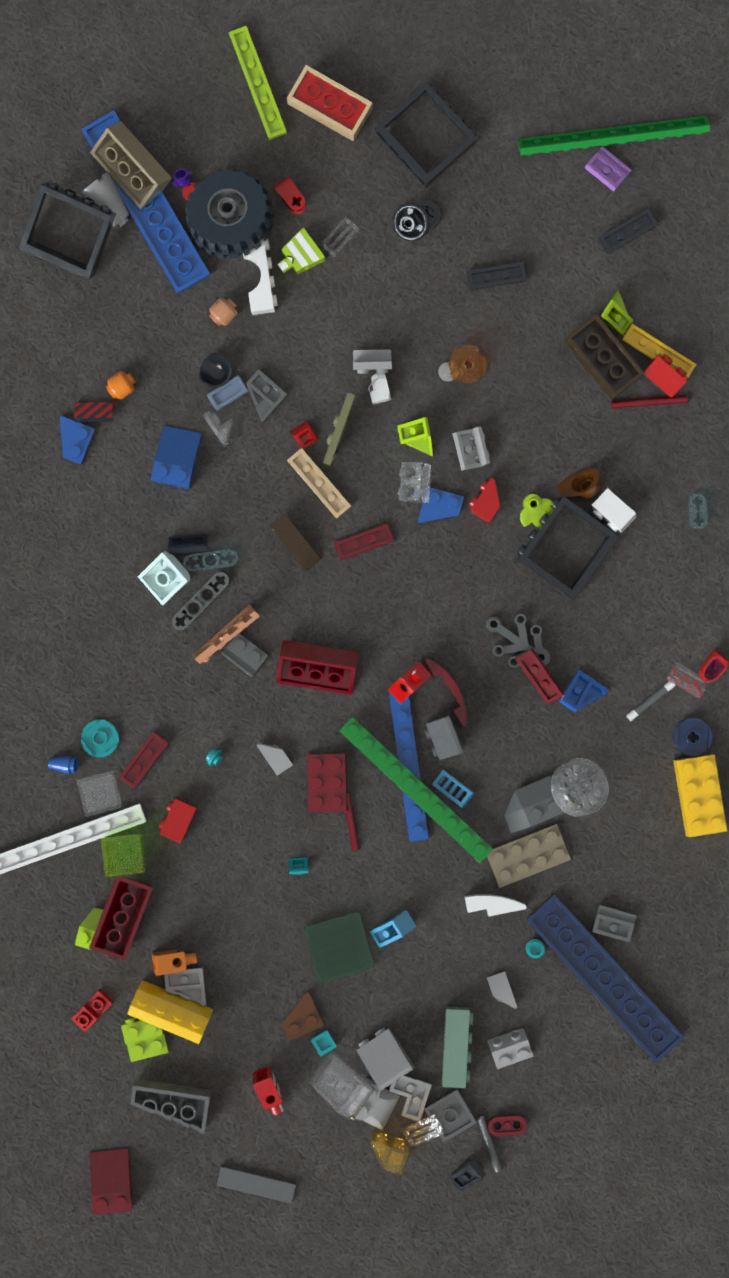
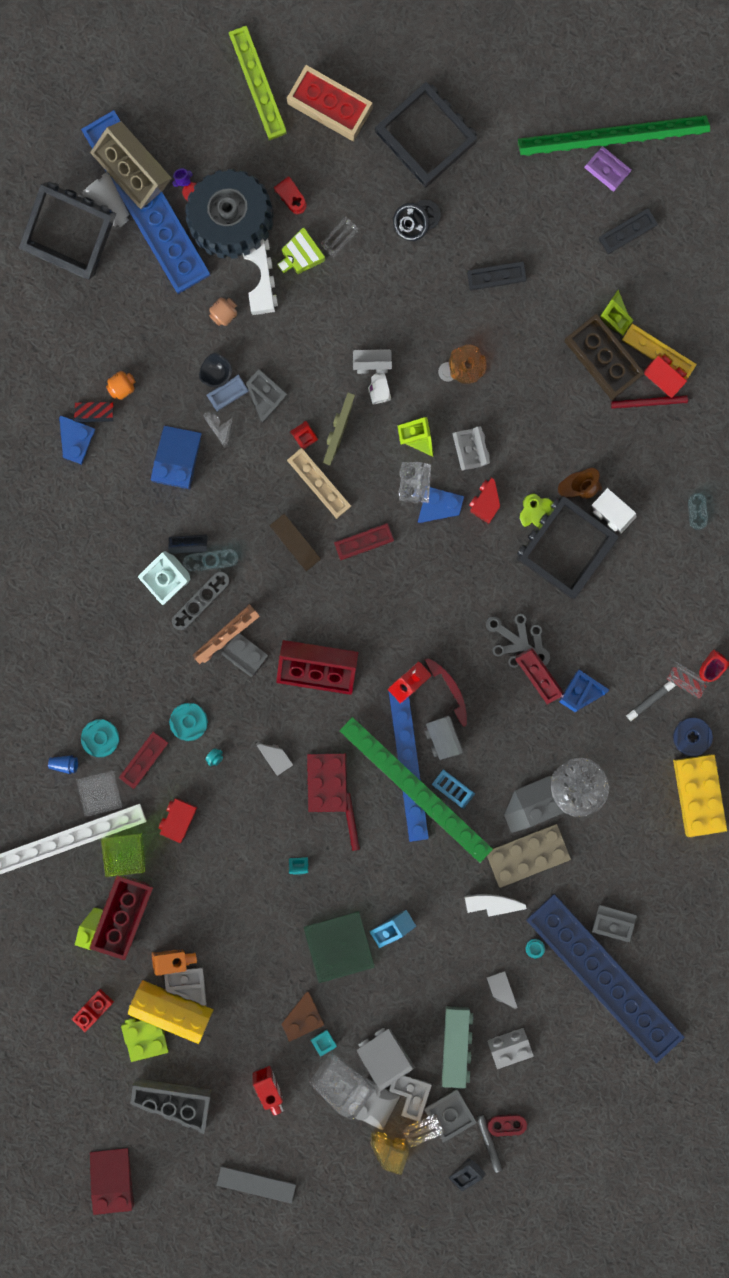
none -> teal tile [169,703,208,741]

